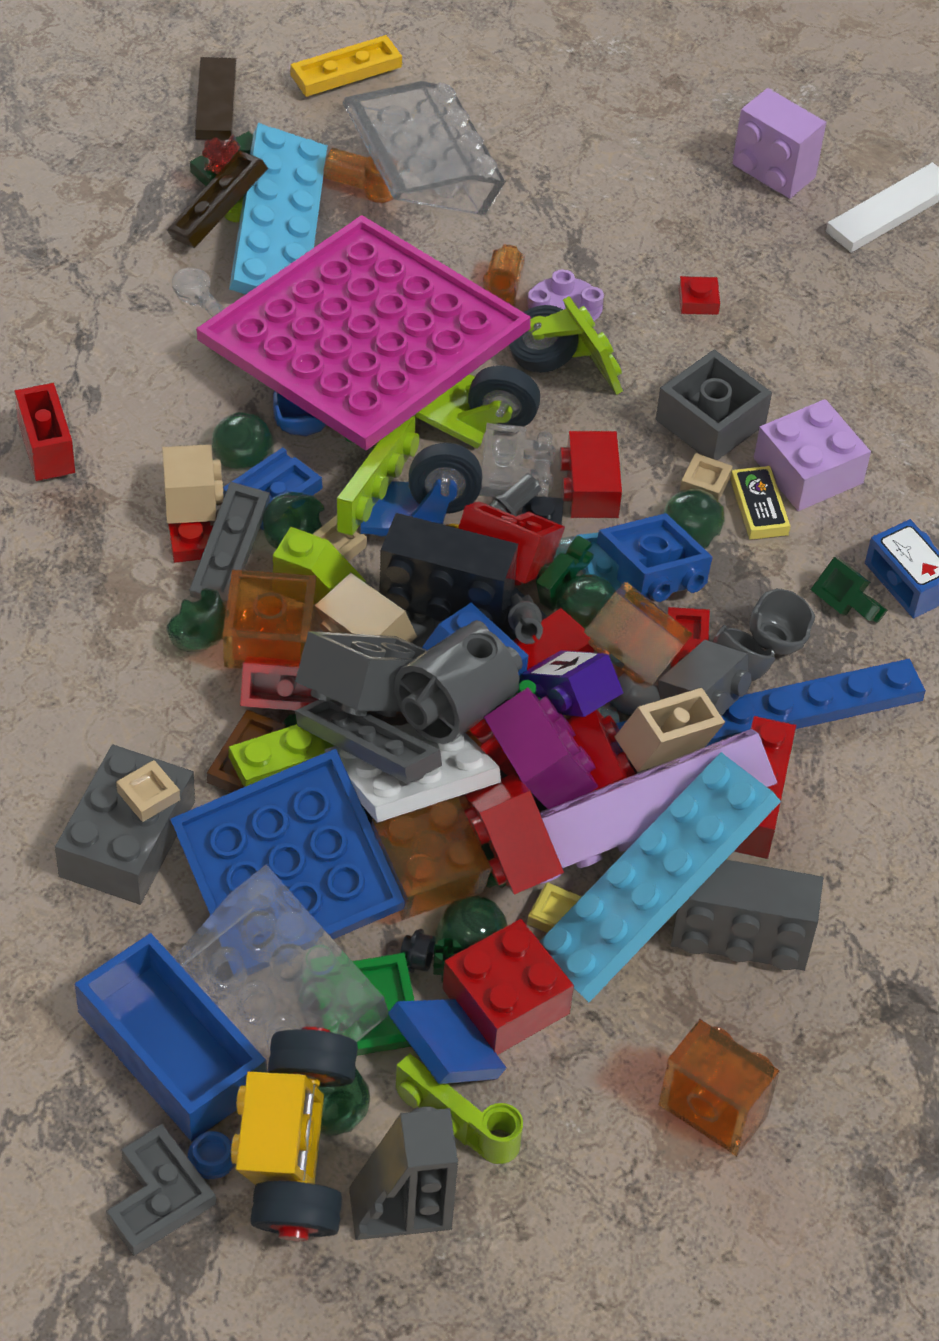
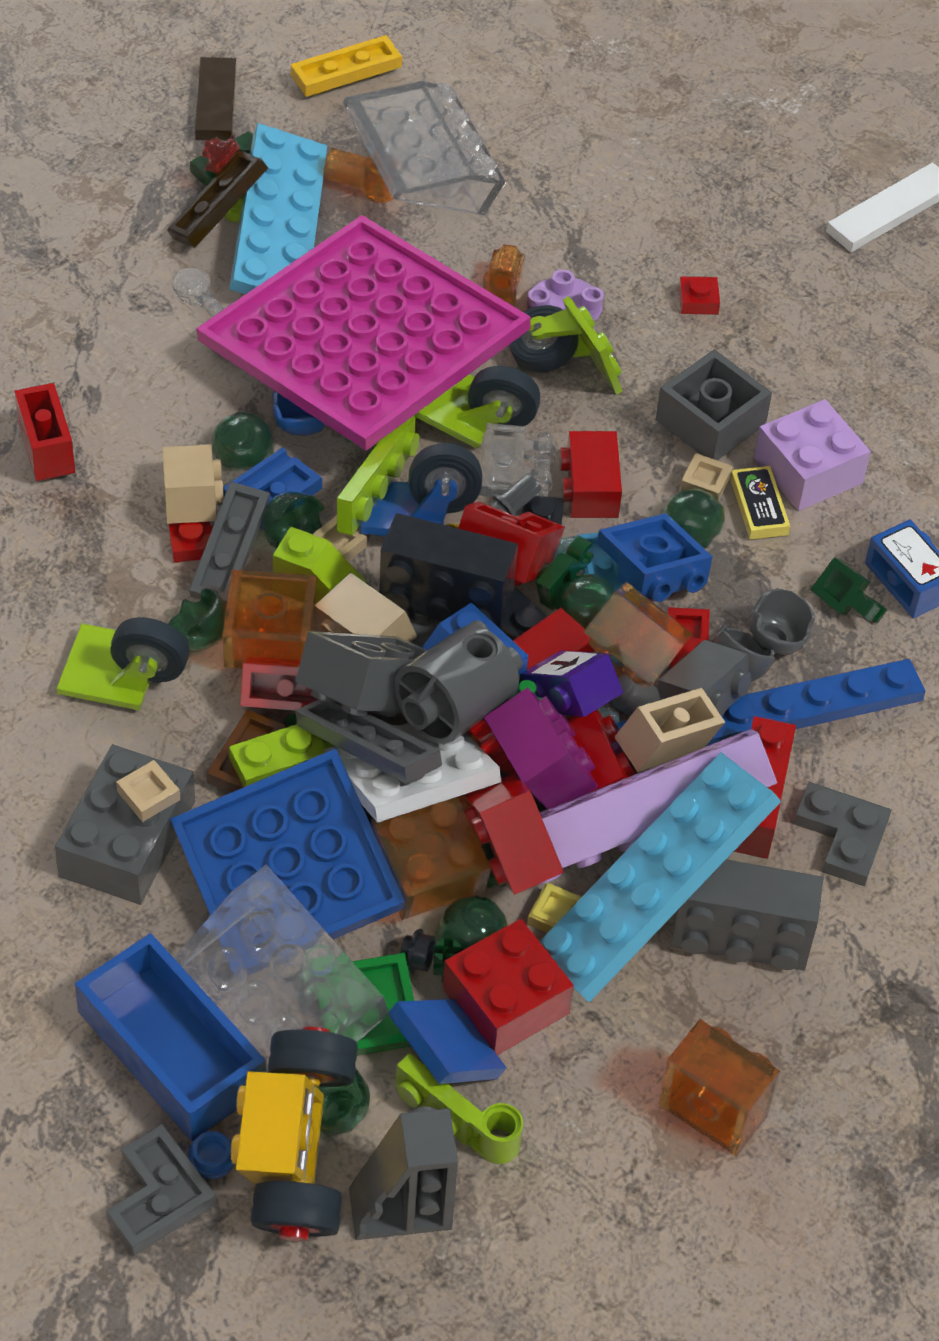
dark grey axle [508,593,543,644] -> none
lavender brick [732,88,826,199] -> none
none -> plate [56,617,189,711]
none -> dark grey plate [794,781,892,887]

